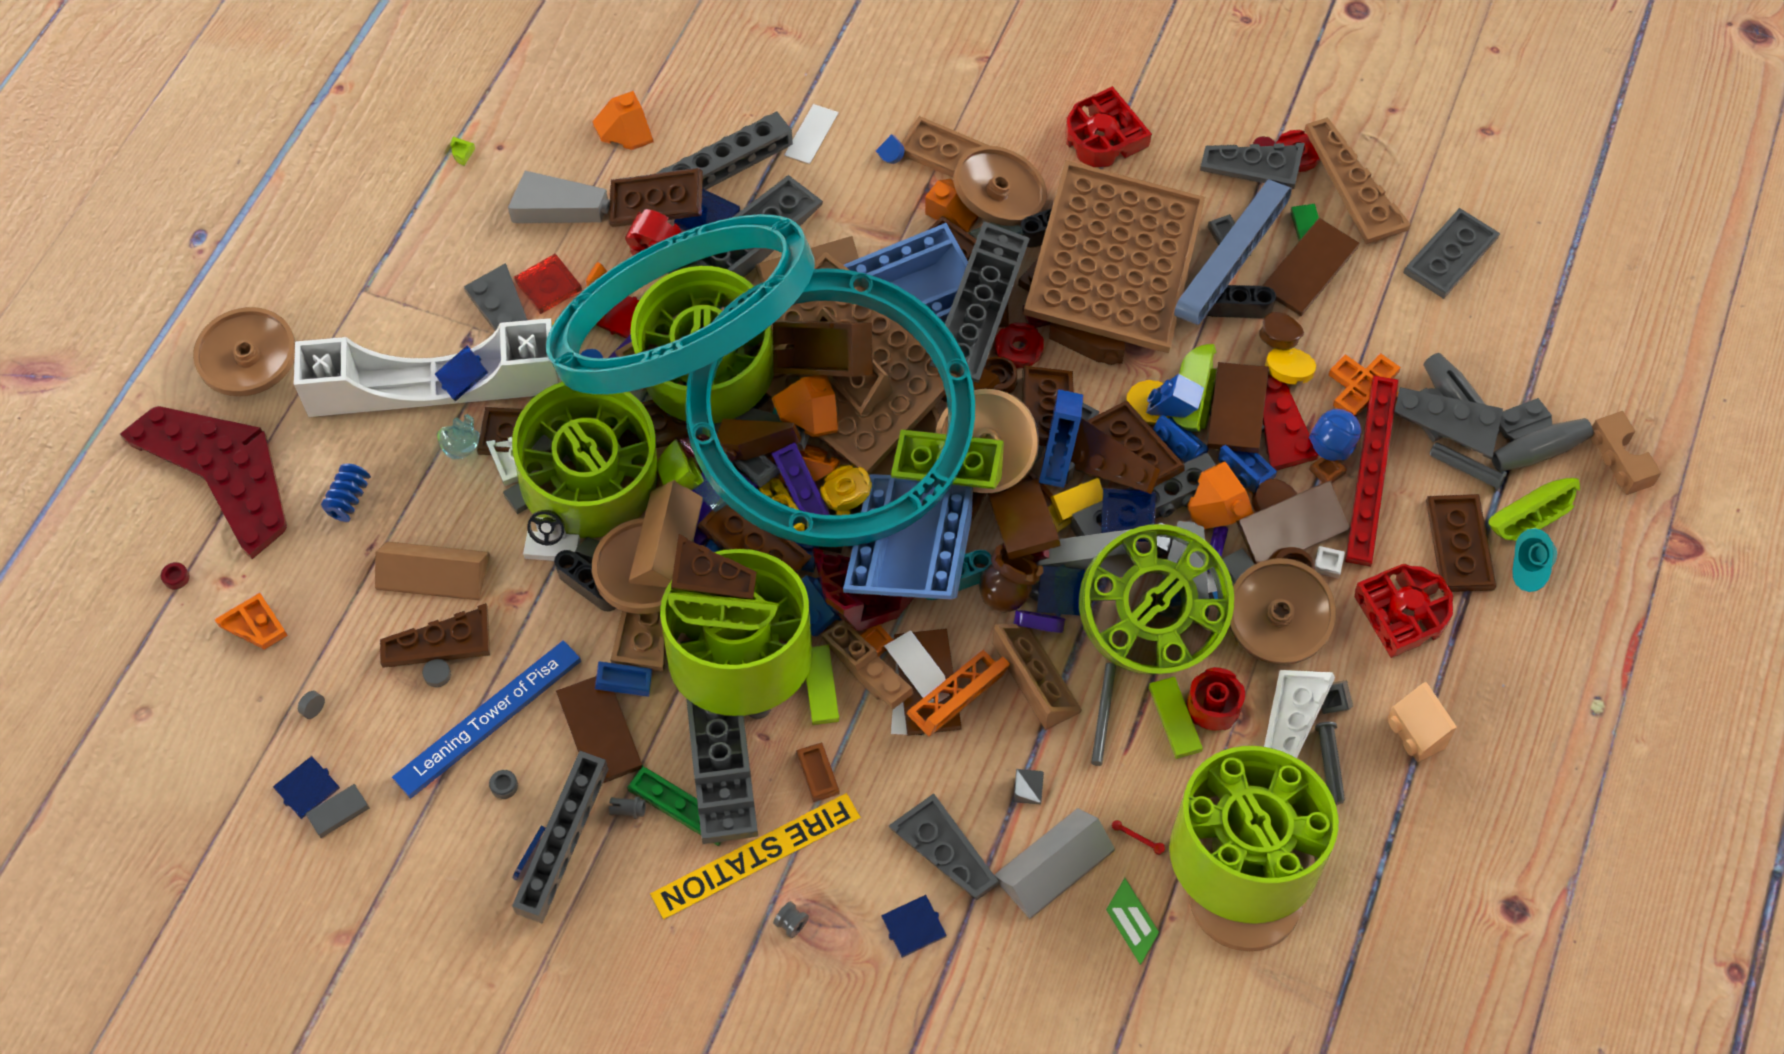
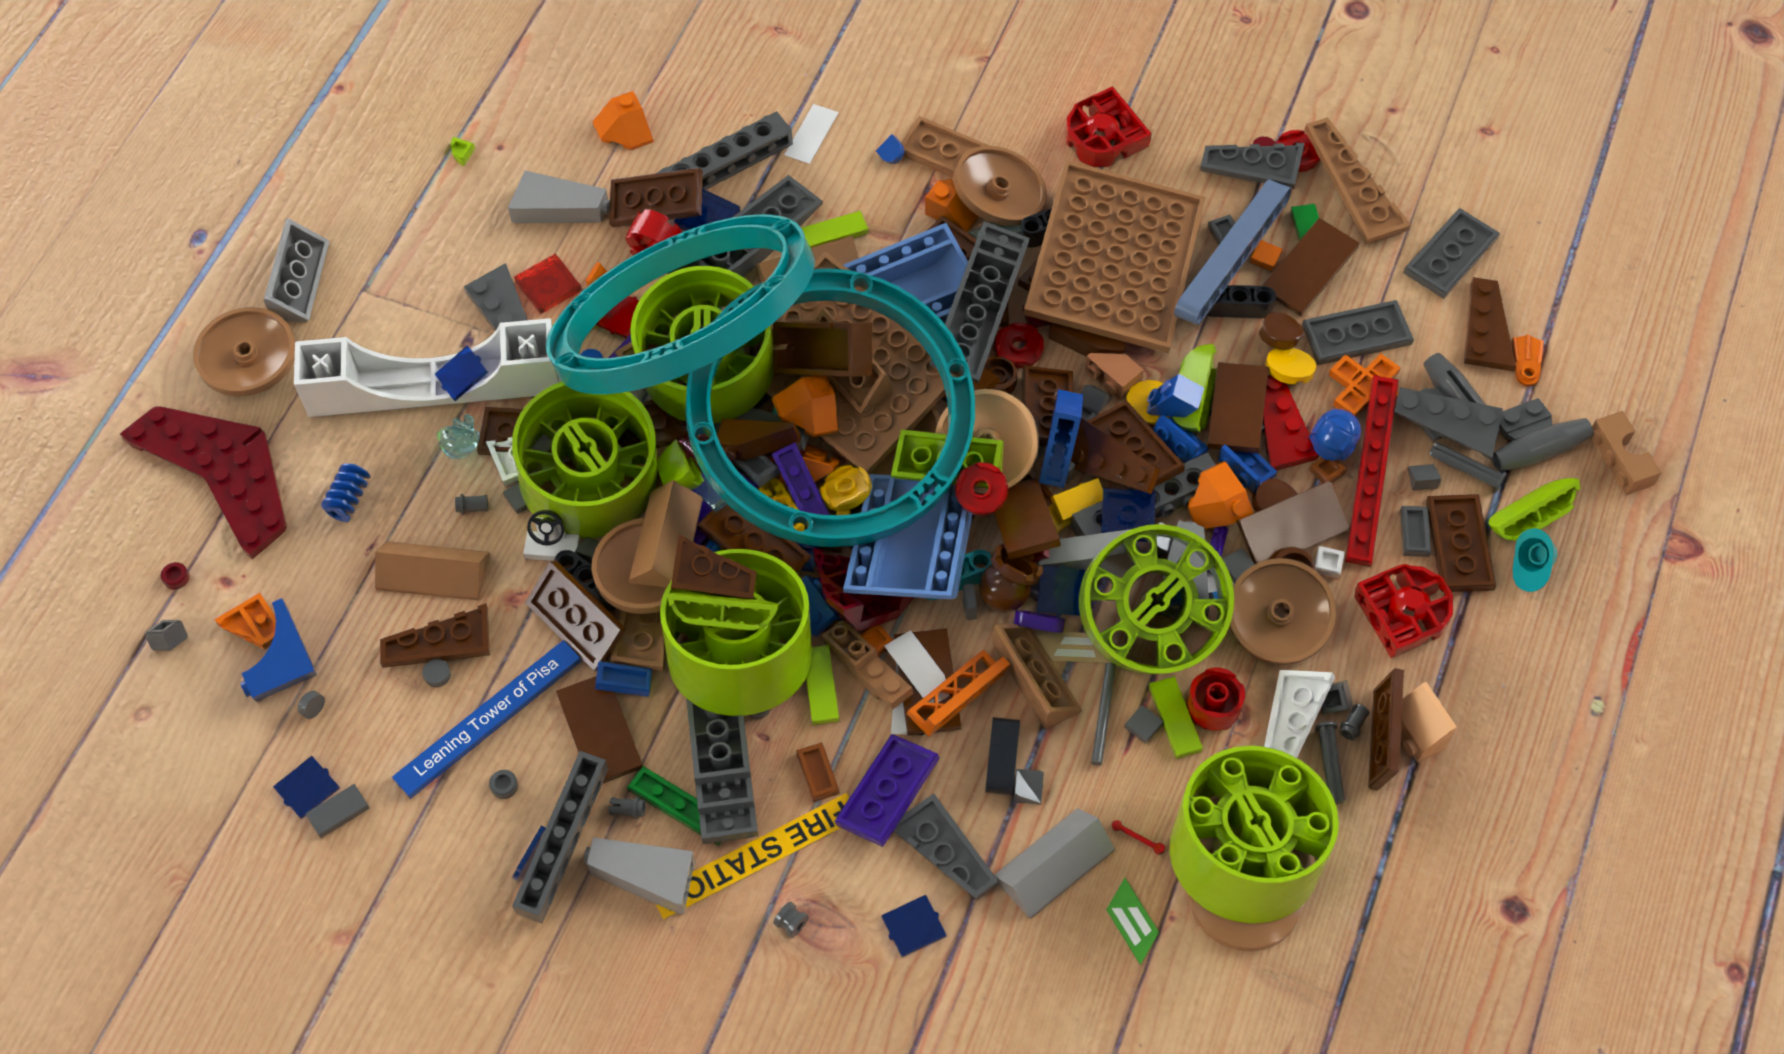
none -> dark grey slope [144,620,188,651]
none -> blue arch [240,598,317,702]
none -> light grey slope [264,218,330,322]
none -> dark grey pin [455,494,488,515]
none -> plate [525,561,626,671]
none -> light grey slope [584,837,695,915]
none -> lime tile [802,211,869,248]
none -> dark purple tile [835,734,940,847]
none -> red tile [955,462,1009,516]
none -> dark grey tile [962,584,977,620]
none -> black beam [985,717,1020,795]
none -> tan sticker [1034,631,1112,663]
none -> dark grey slope [1081,385,1112,412]
none -> nougat slope [1085,353,1144,400]
none -> dark grey tile [1124,705,1163,744]
none -> orange tile [1250,240,1283,272]
none -> dark grey tile [1302,300,1414,365]
none -> dark grey pin [1340,704,1370,740]
none -> reddish brown tile [1368,668,1404,791]
none -> dark grey tile [1400,506,1431,557]
none -> dark grey slope [1408,464,1441,490]
none -> reddish brown wing [1463,277,1516,371]
none -> orange piece [1512,334,1544,386]

